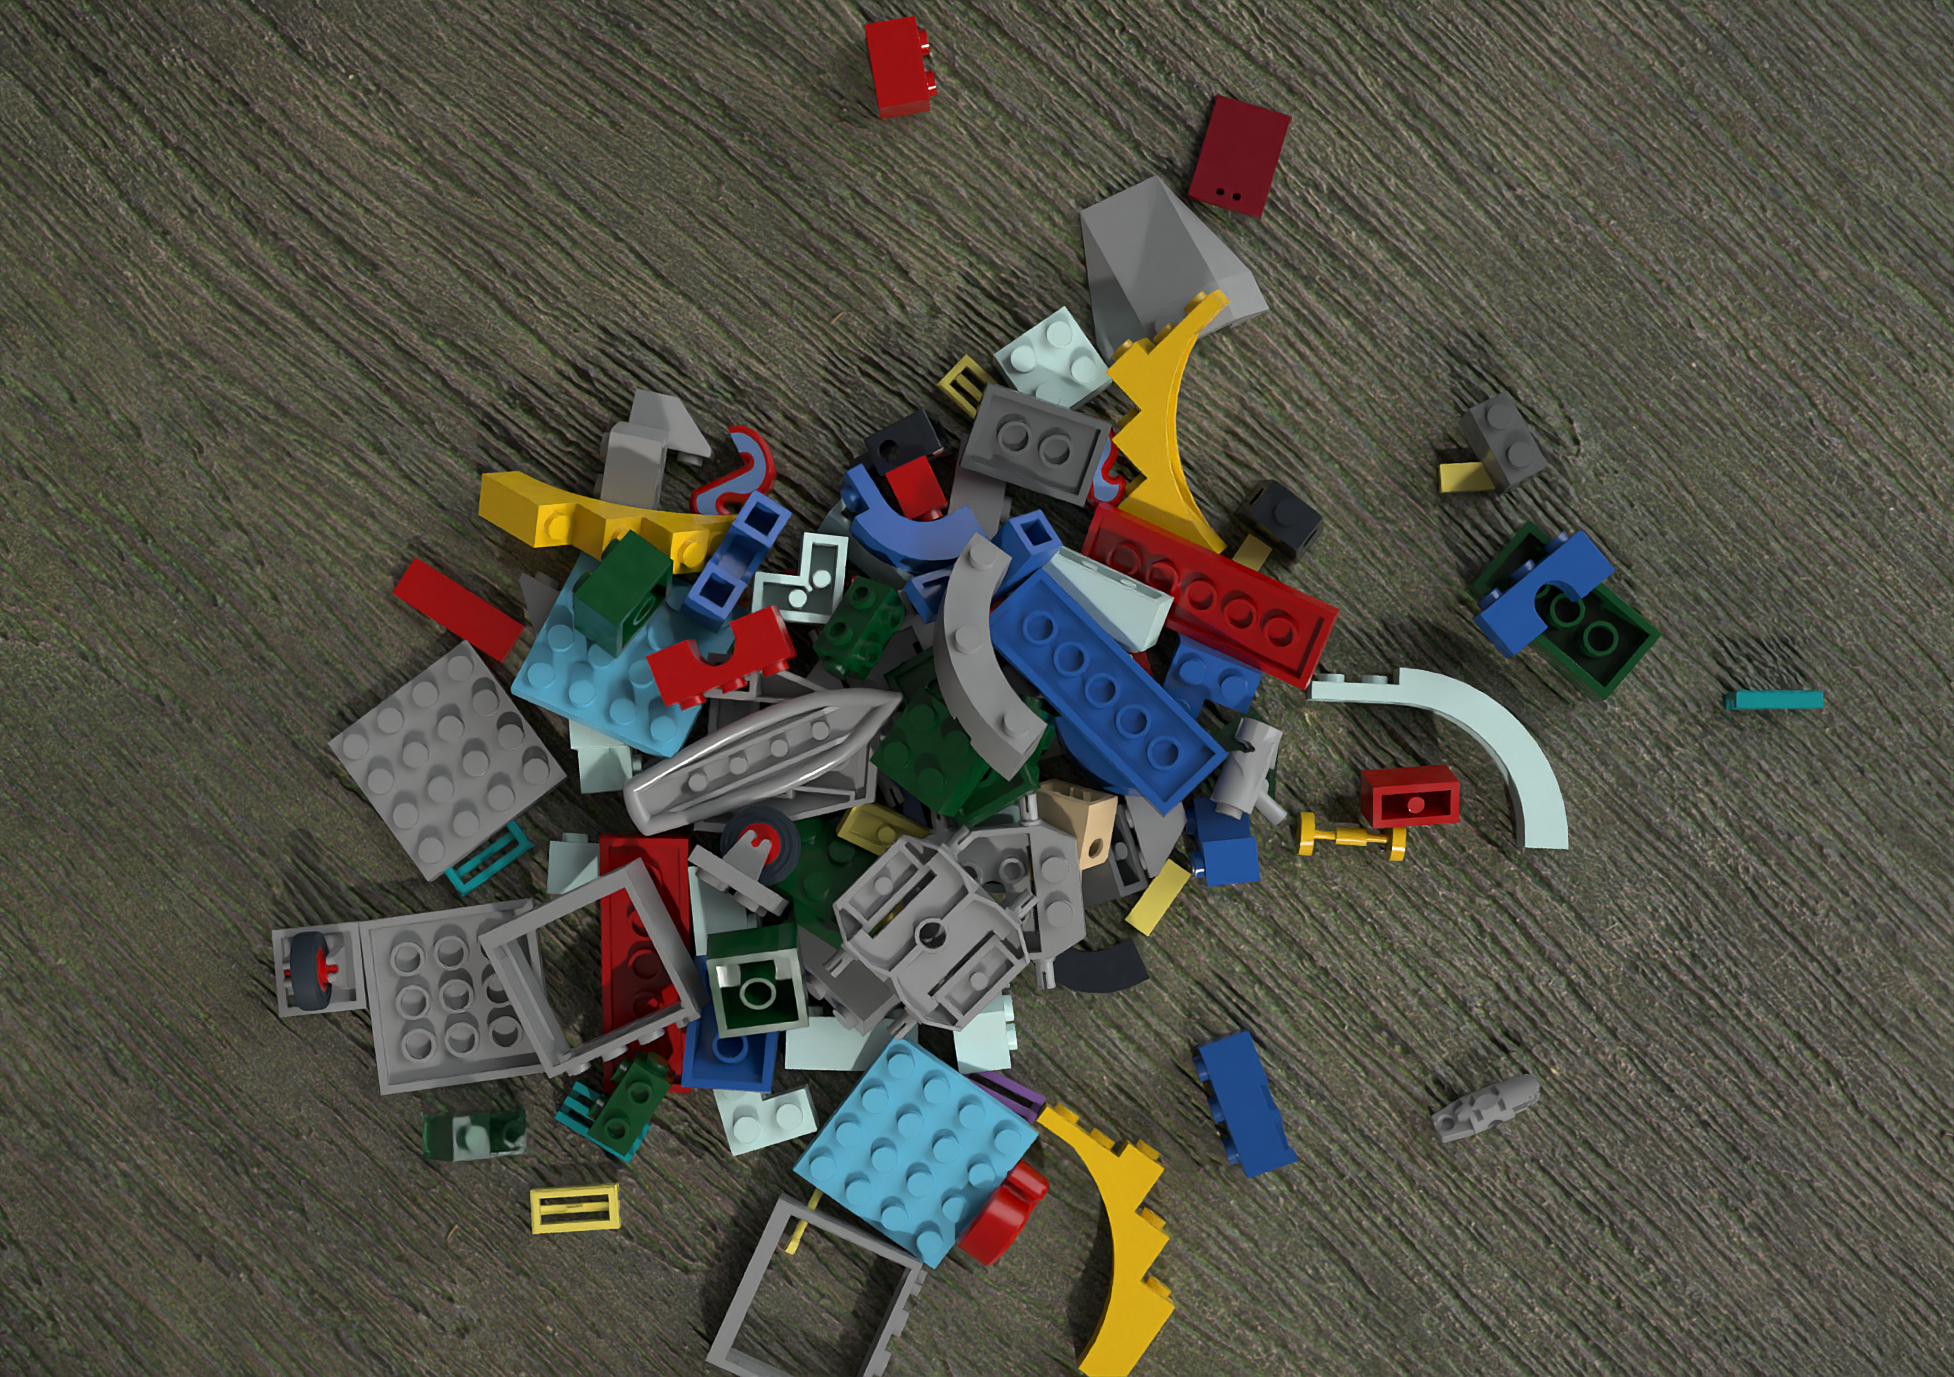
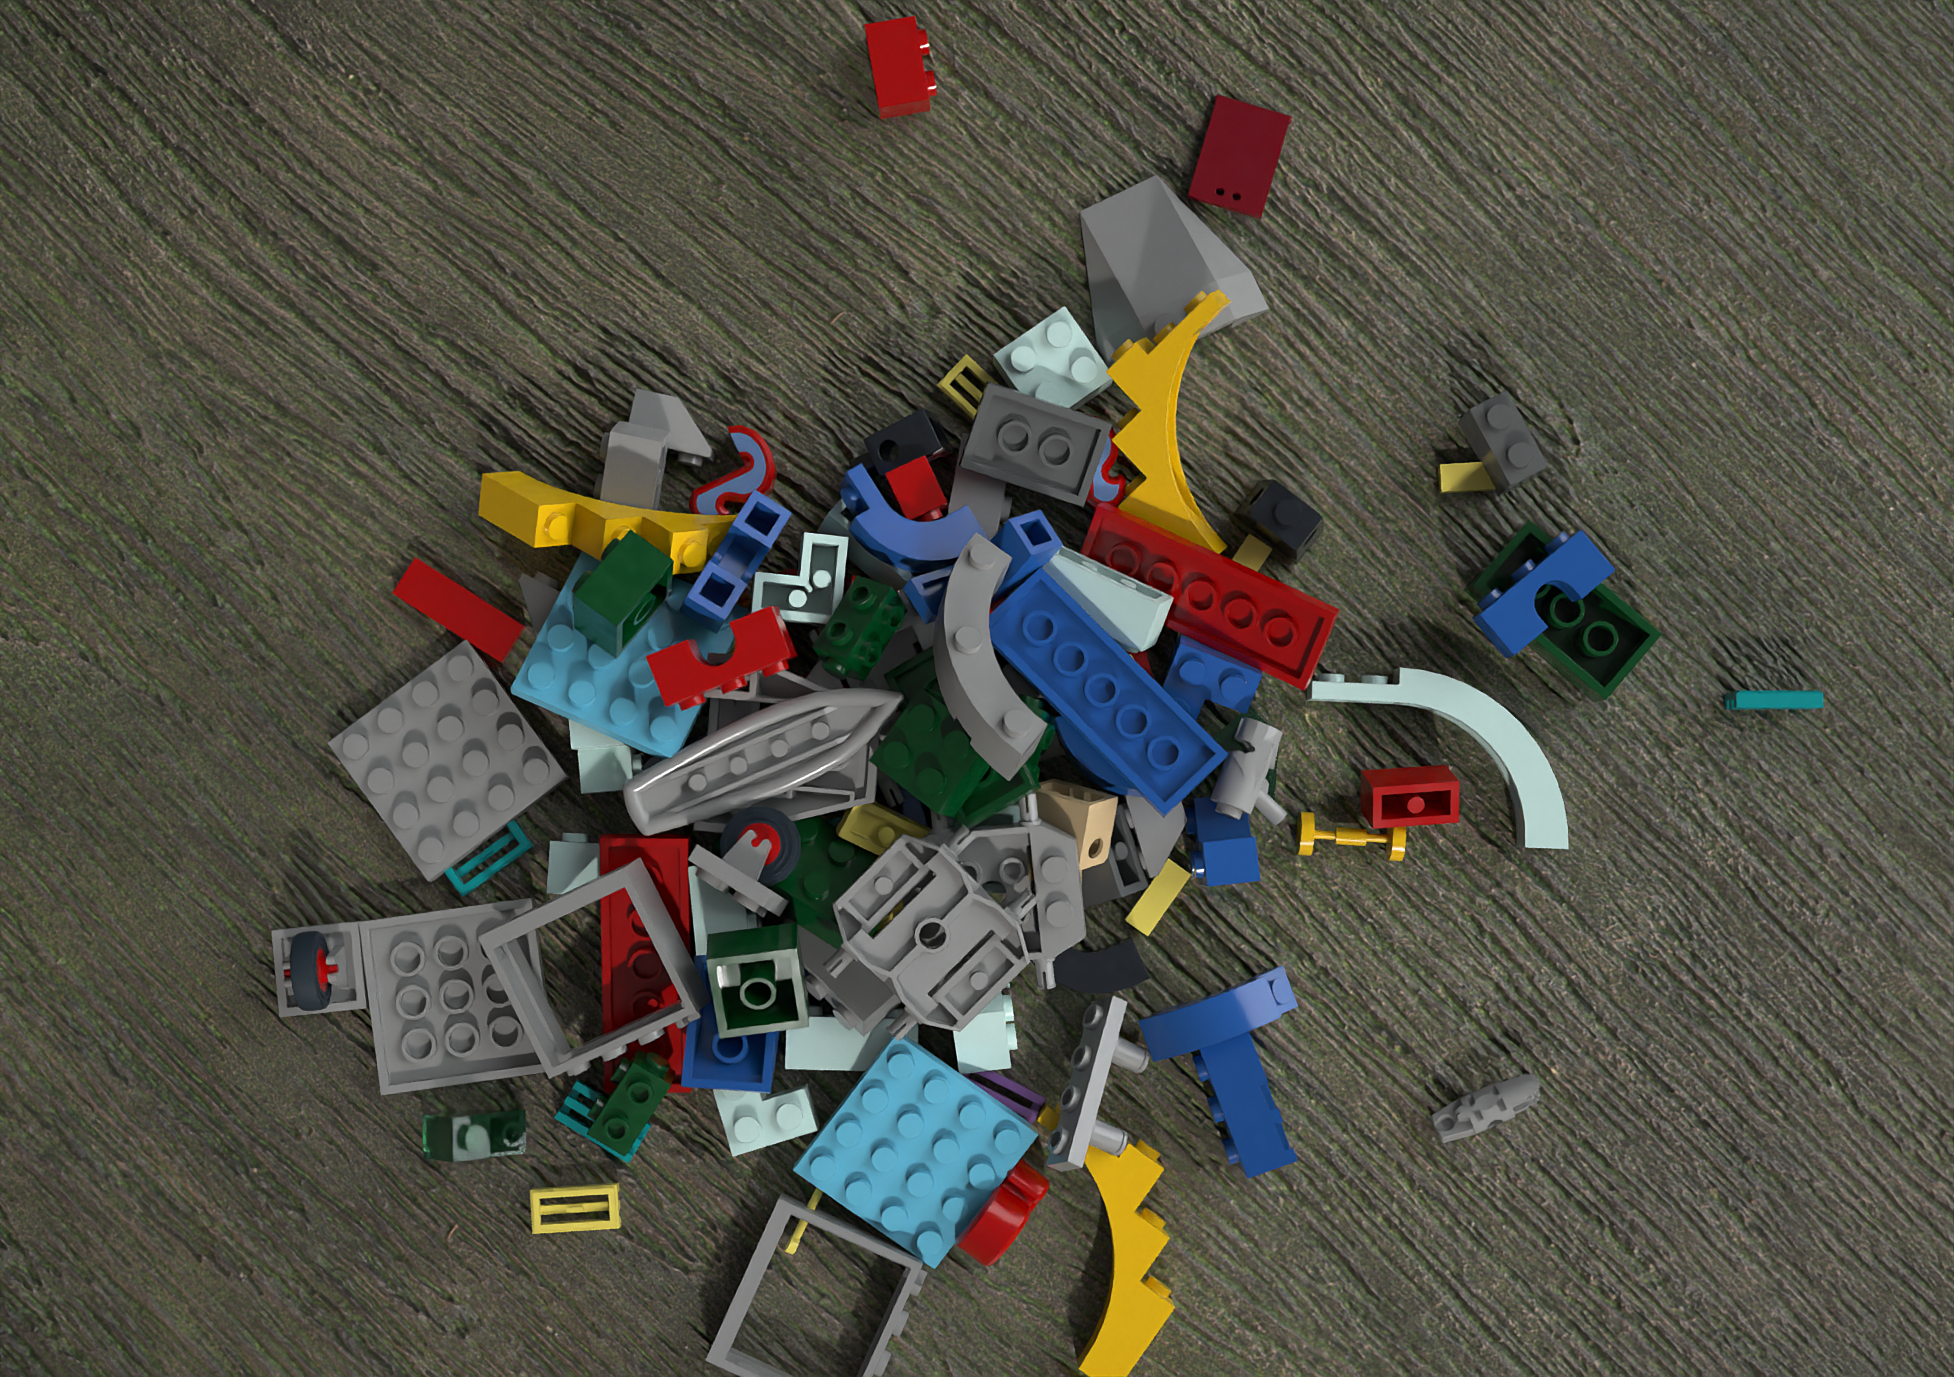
none -> light grey plate [1046,996,1150,1172]
none -> blue arch [1138,965,1298,1062]

